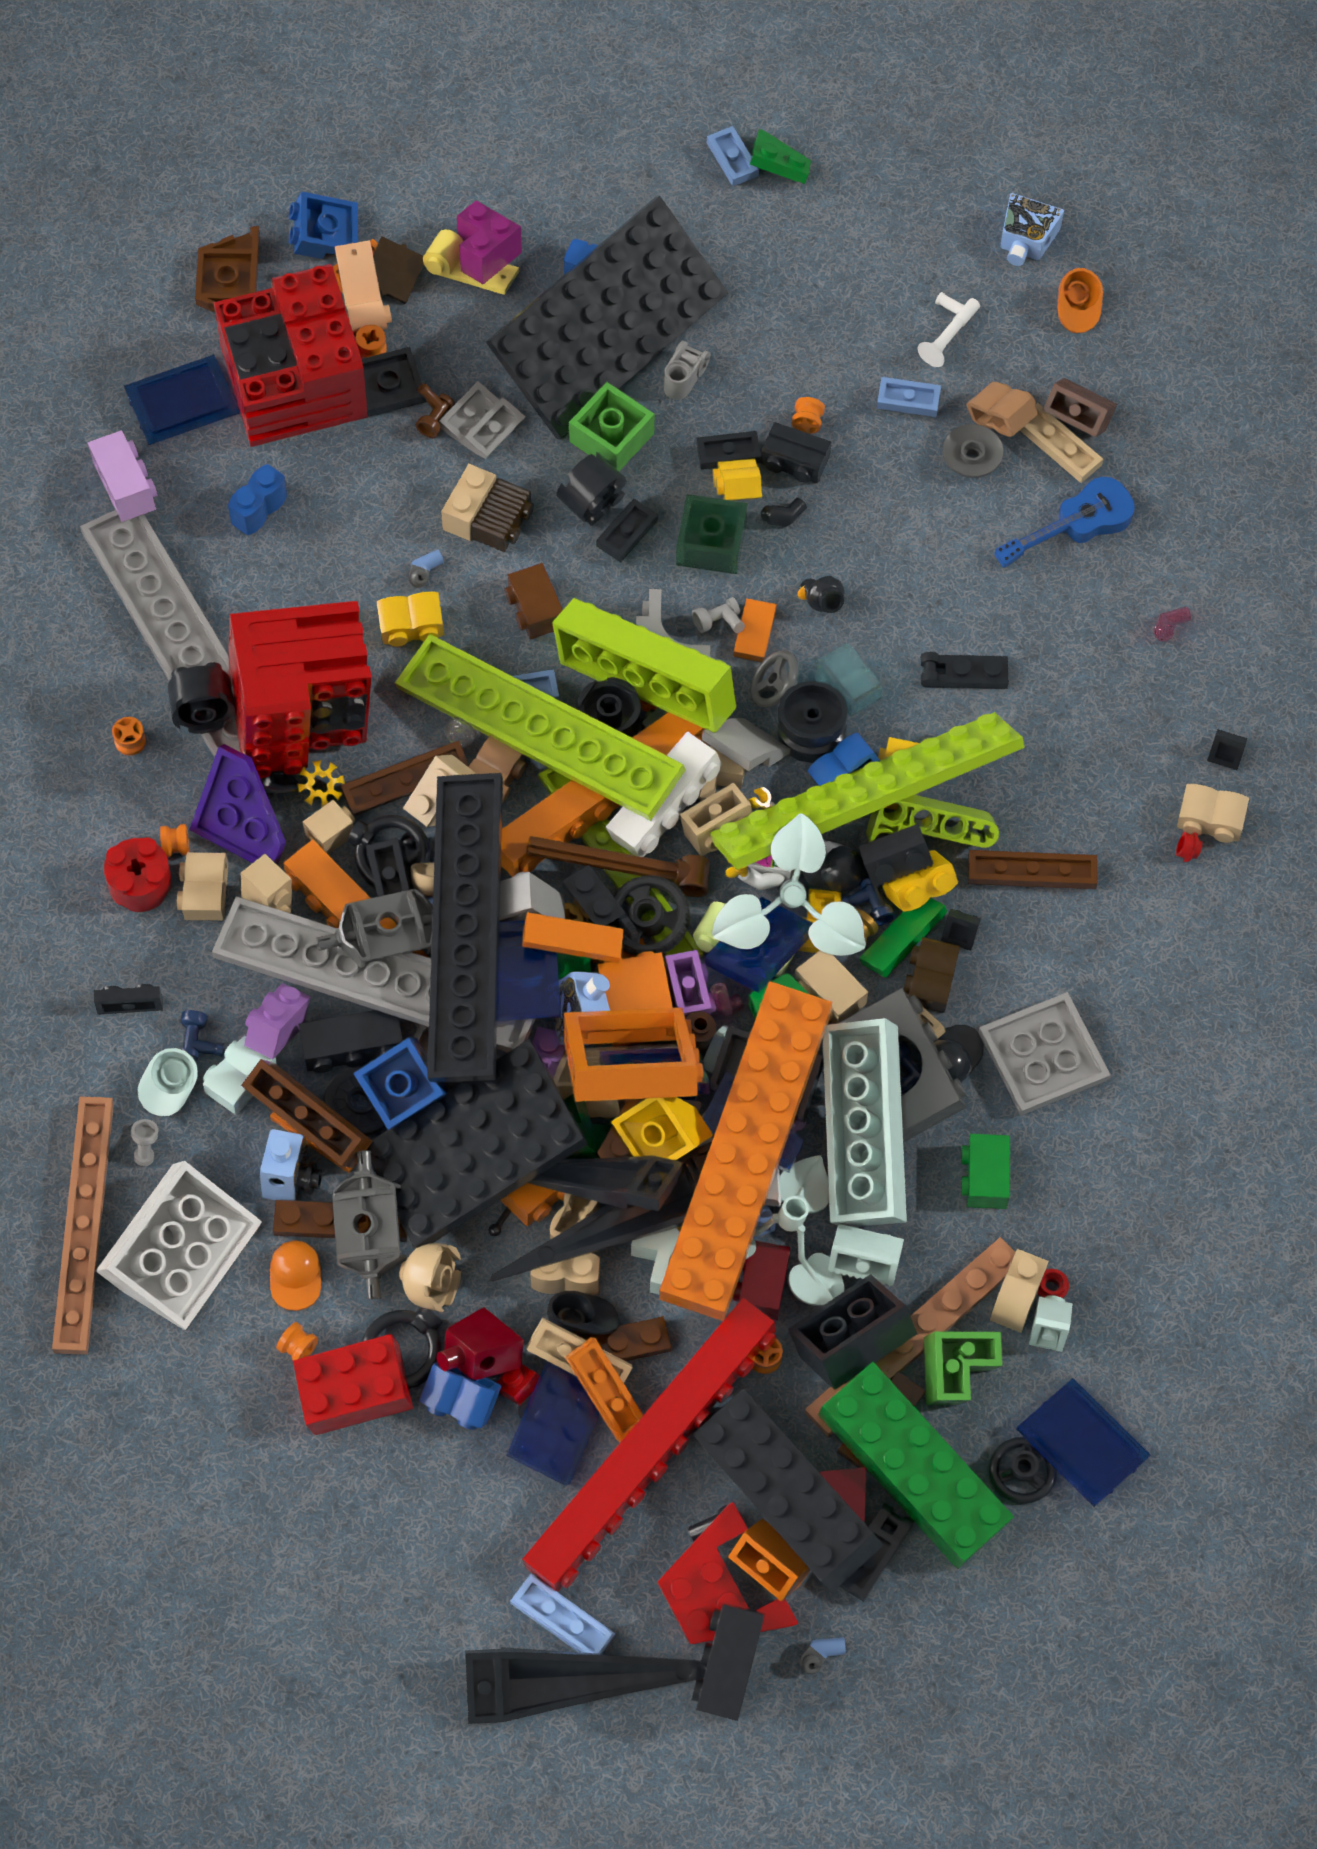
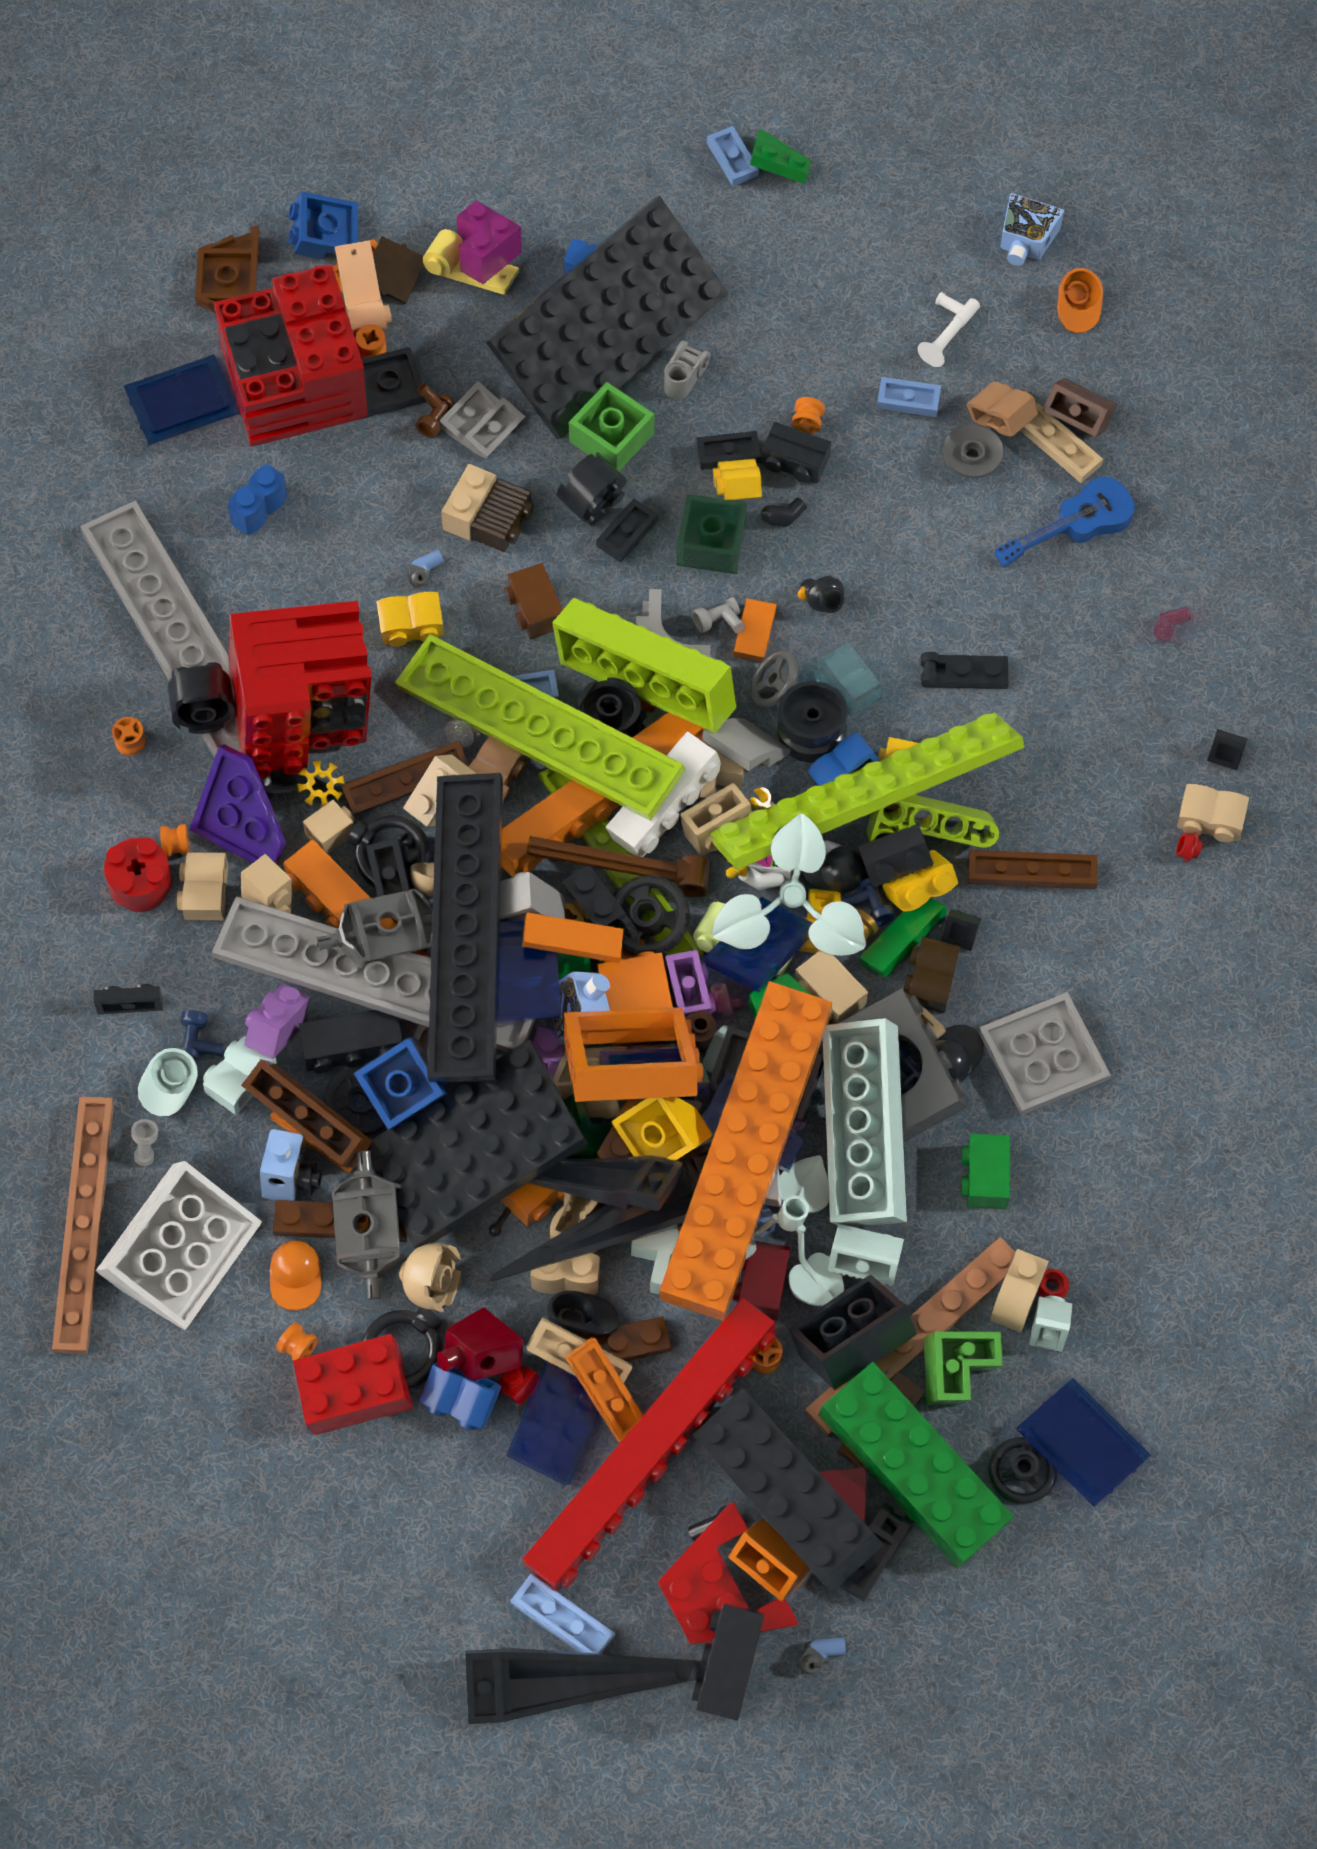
lavender brick [87,430,158,522] -> none

